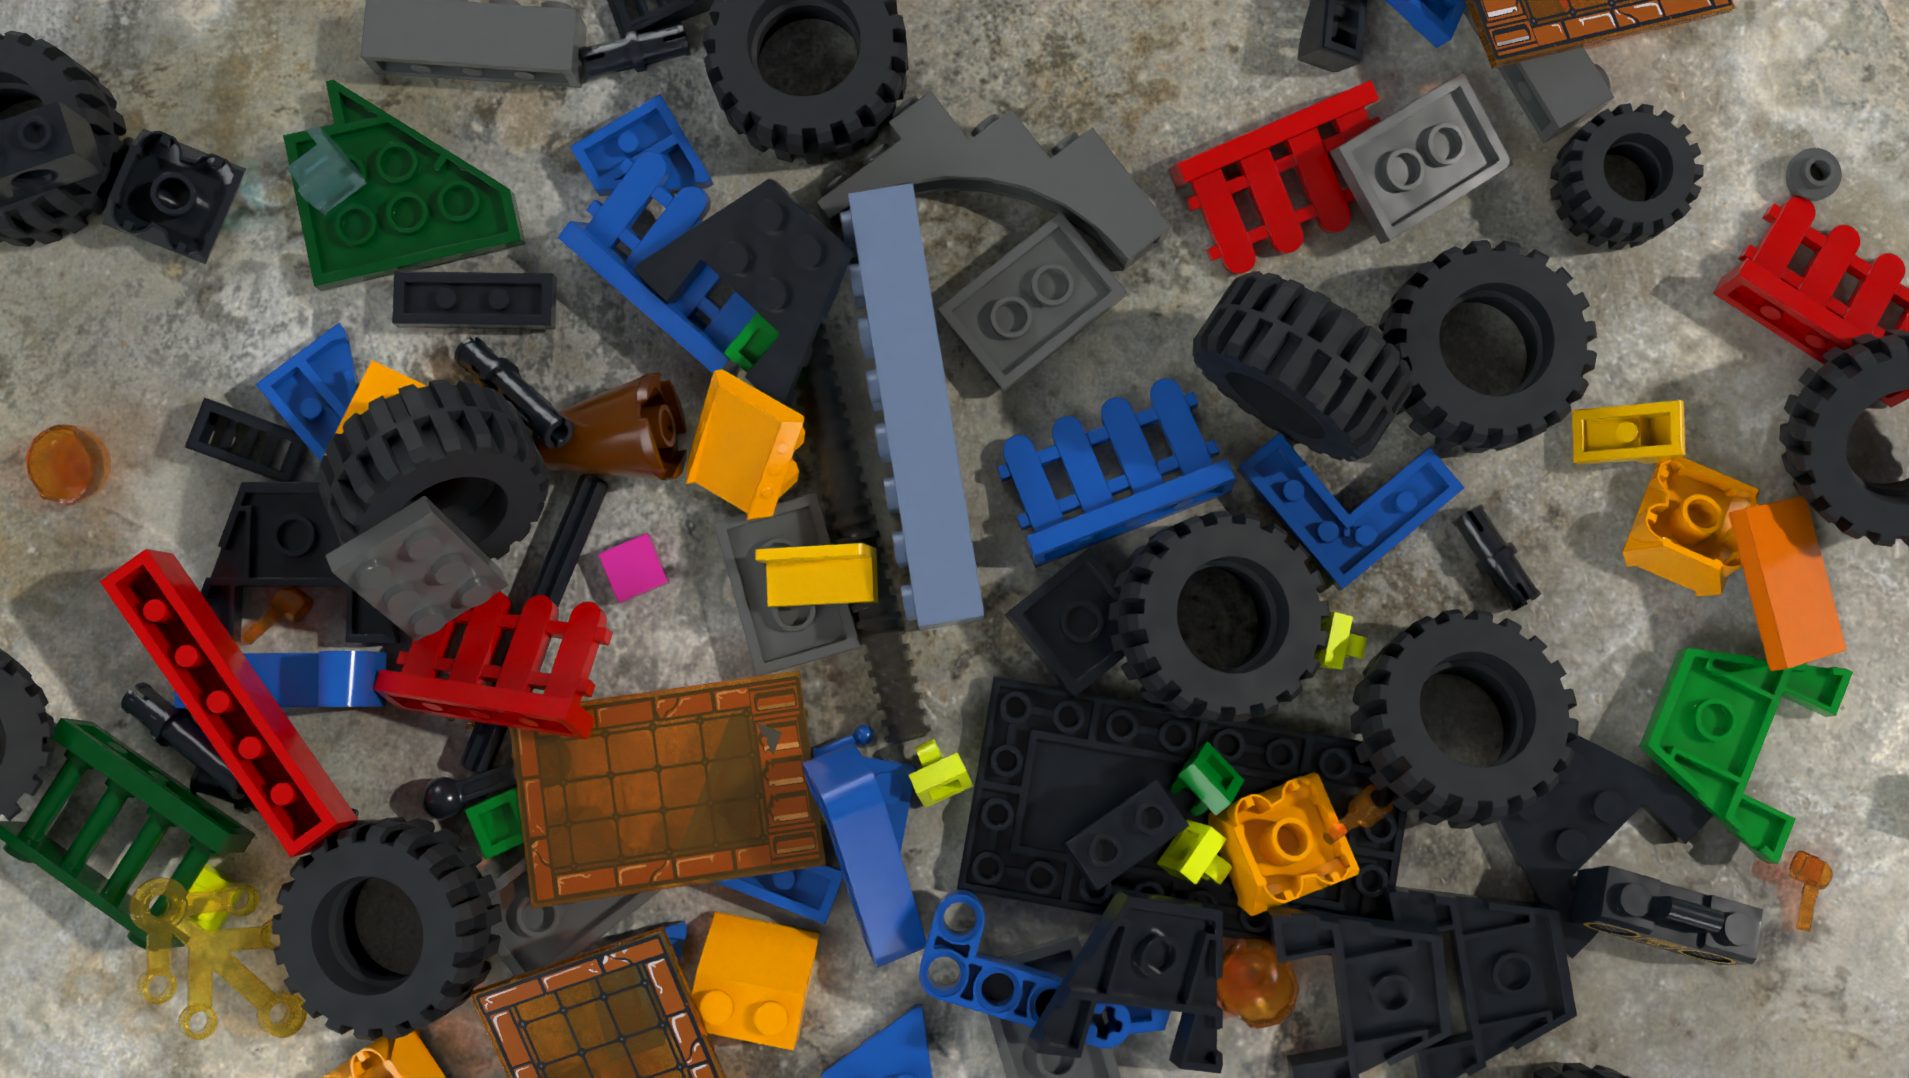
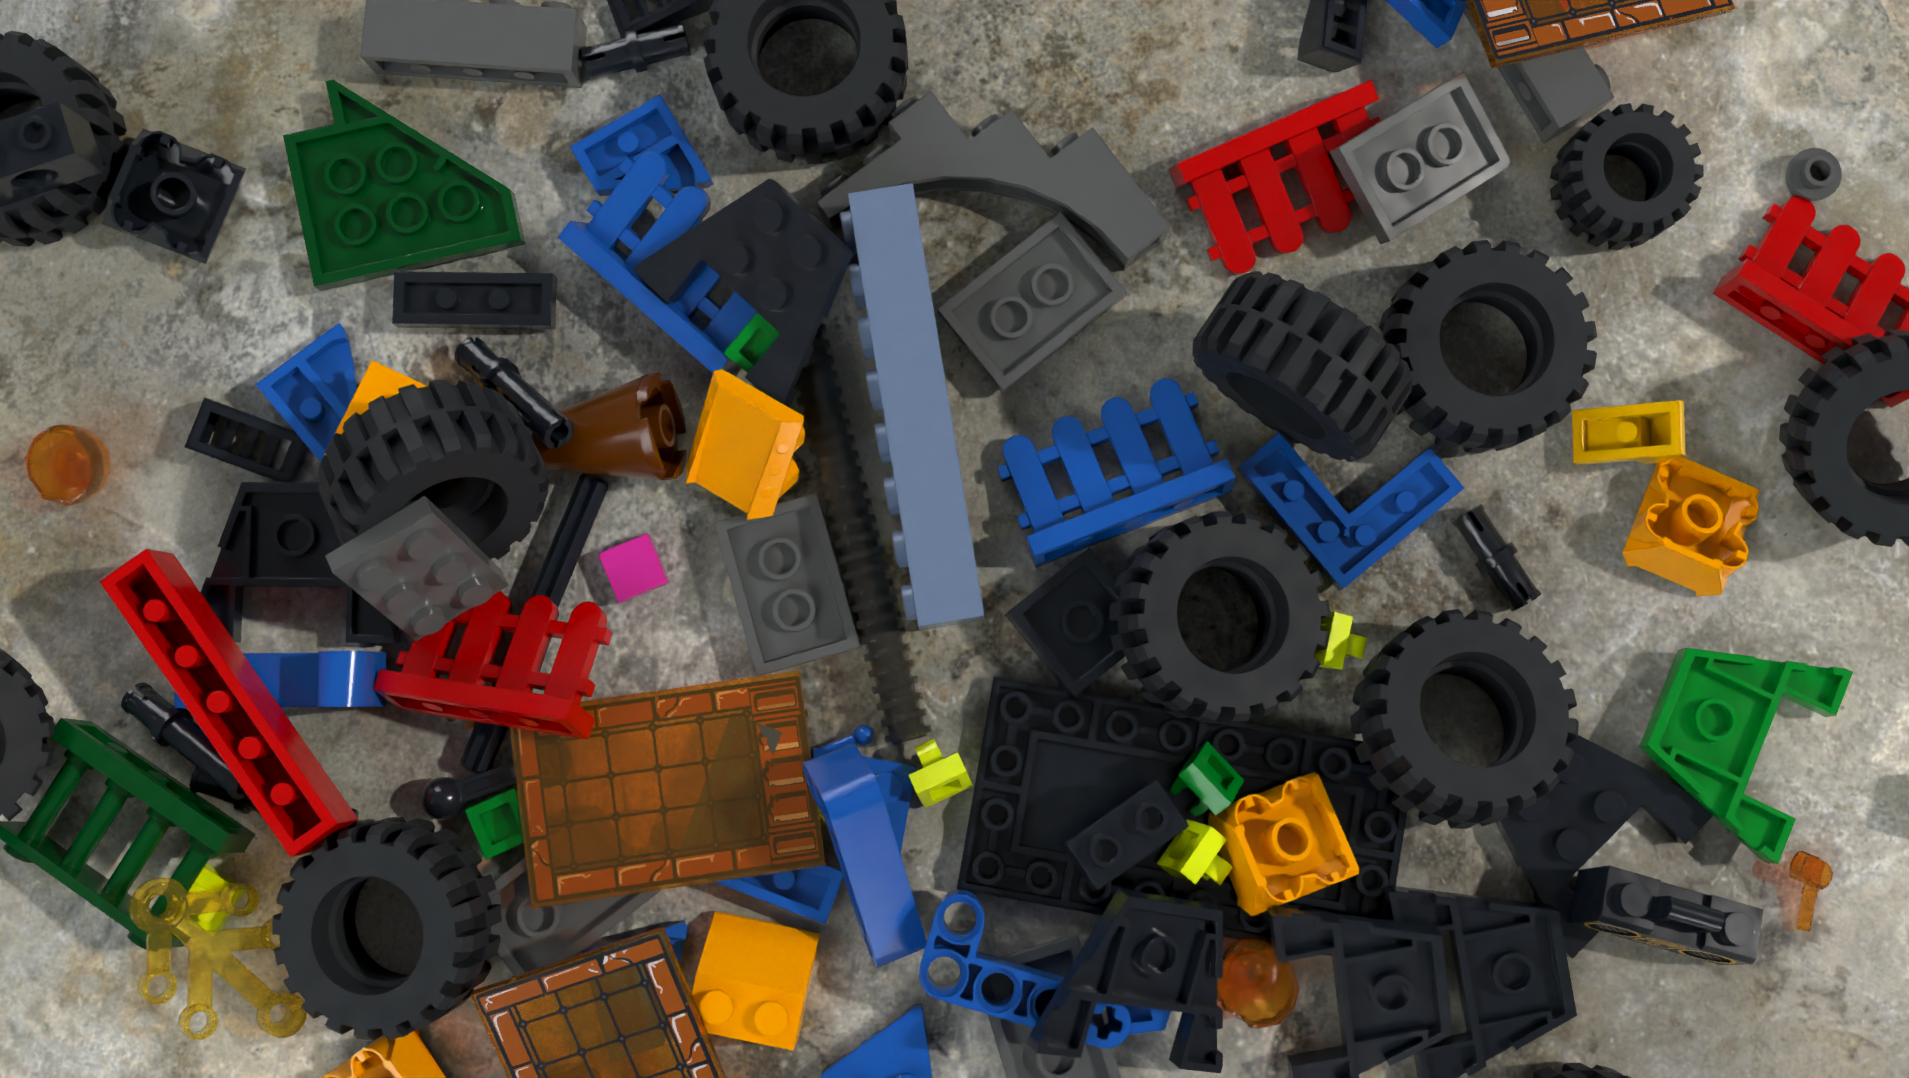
clear orange hand [242,588,314,645] -> none
clear light blue panel [286,125,366,214] -> none
yellow panel [755,543,878,607] -> none
clear orange hand [1323,784,1393,845] -> none
orange tile [1729,496,1847,671] -> none

